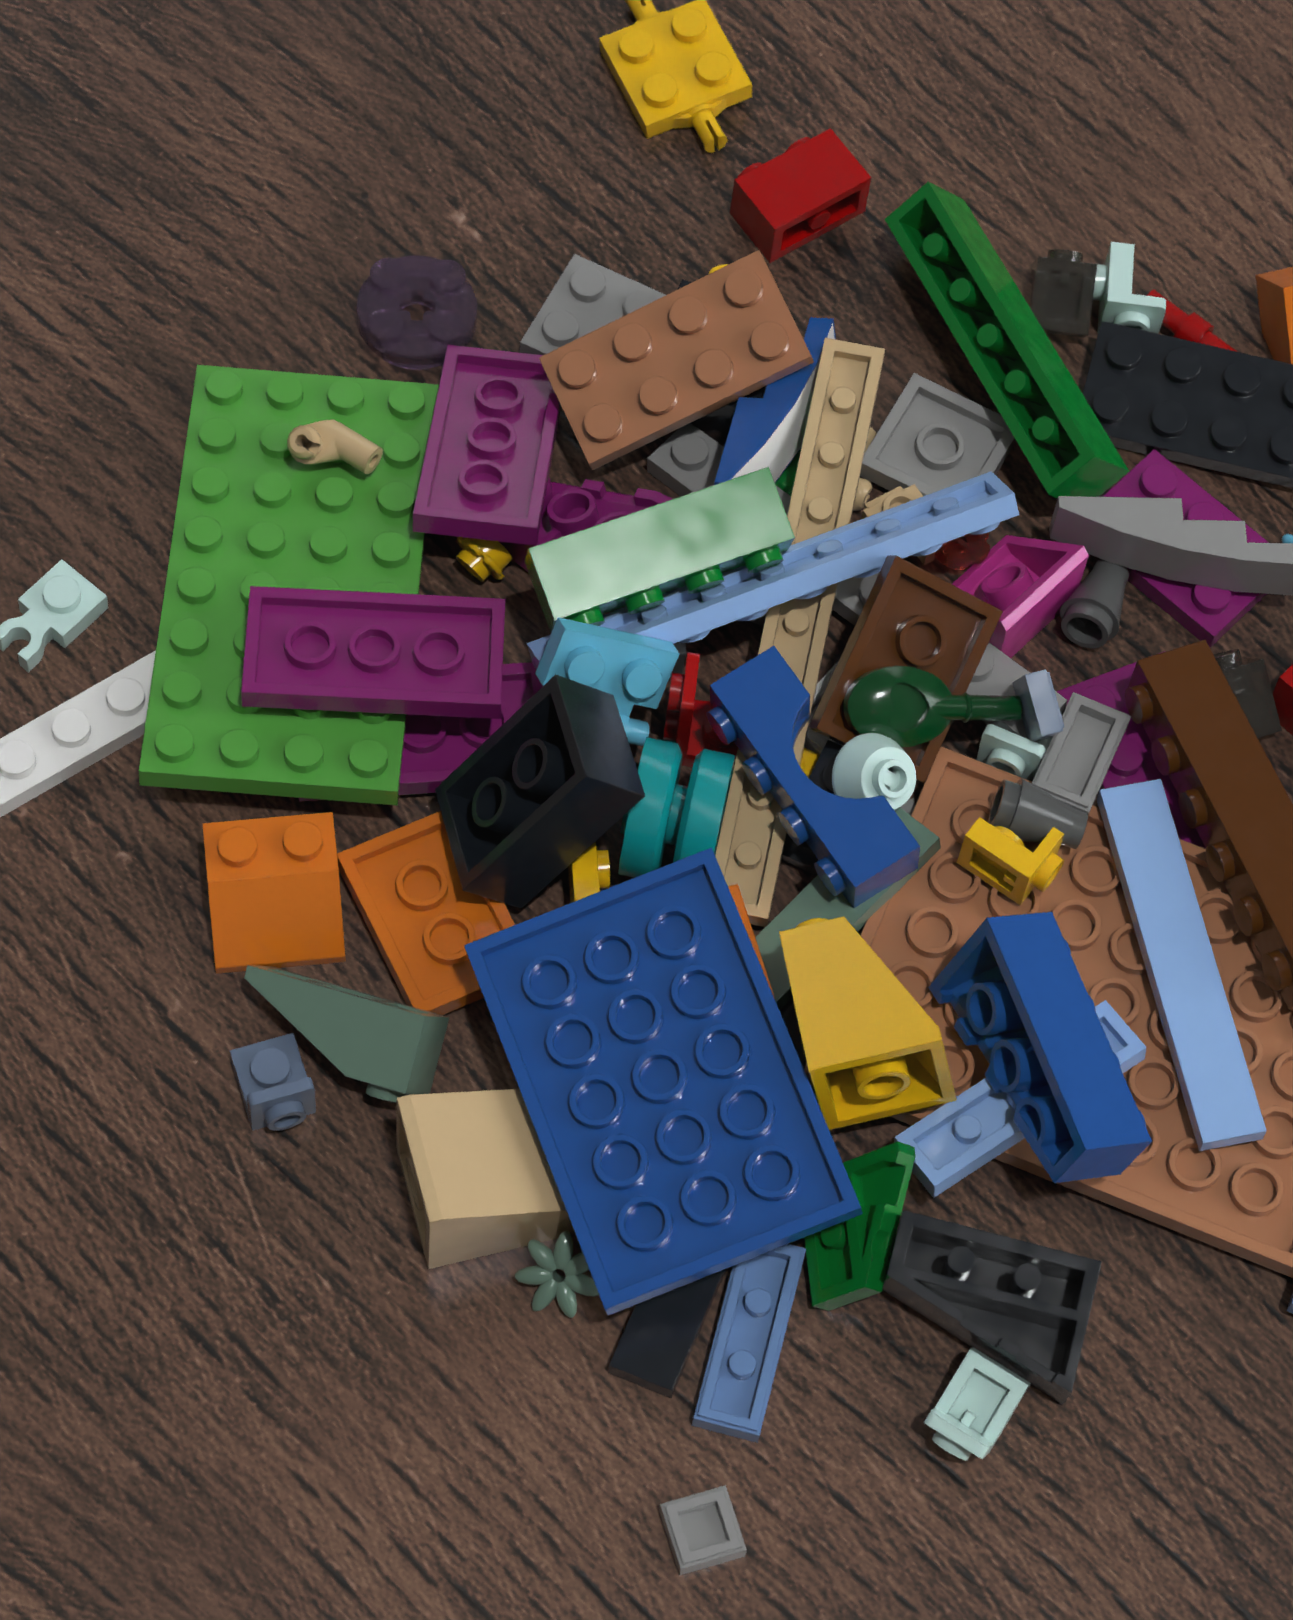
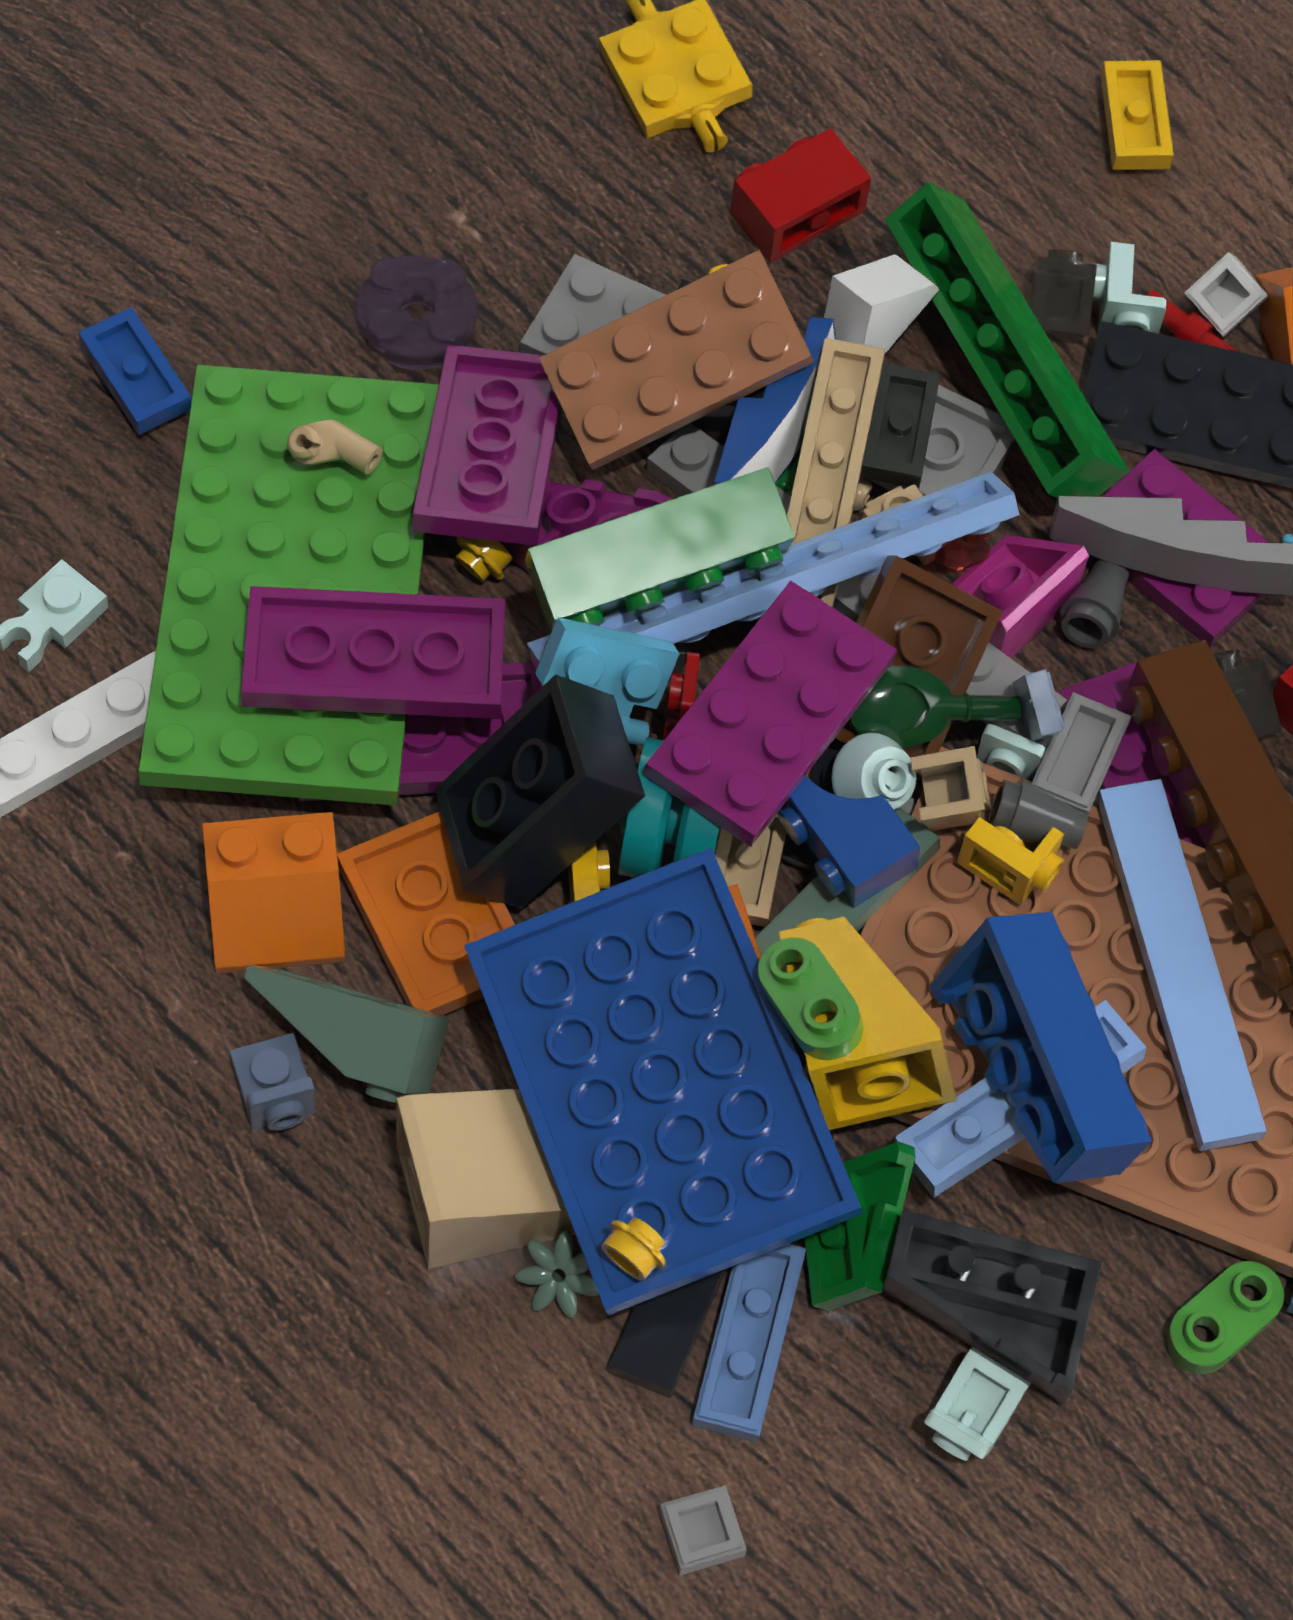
none -> blue plate [78,307,192,435]
none -> yellow plate [601,1217,666,1281]
none -> magenta plate [643,580,897,847]
none -> bright green plate [758,938,863,1060]
none -> white slope [824,254,939,355]
none -> pearl dark grey plate [860,363,941,489]
none -> tan window [911,746,991,831]
none -> yellow plate [1100,61,1174,170]
none -> bright green plate [1166,1261,1284,1374]
none -> white slope [1184,252,1269,337]

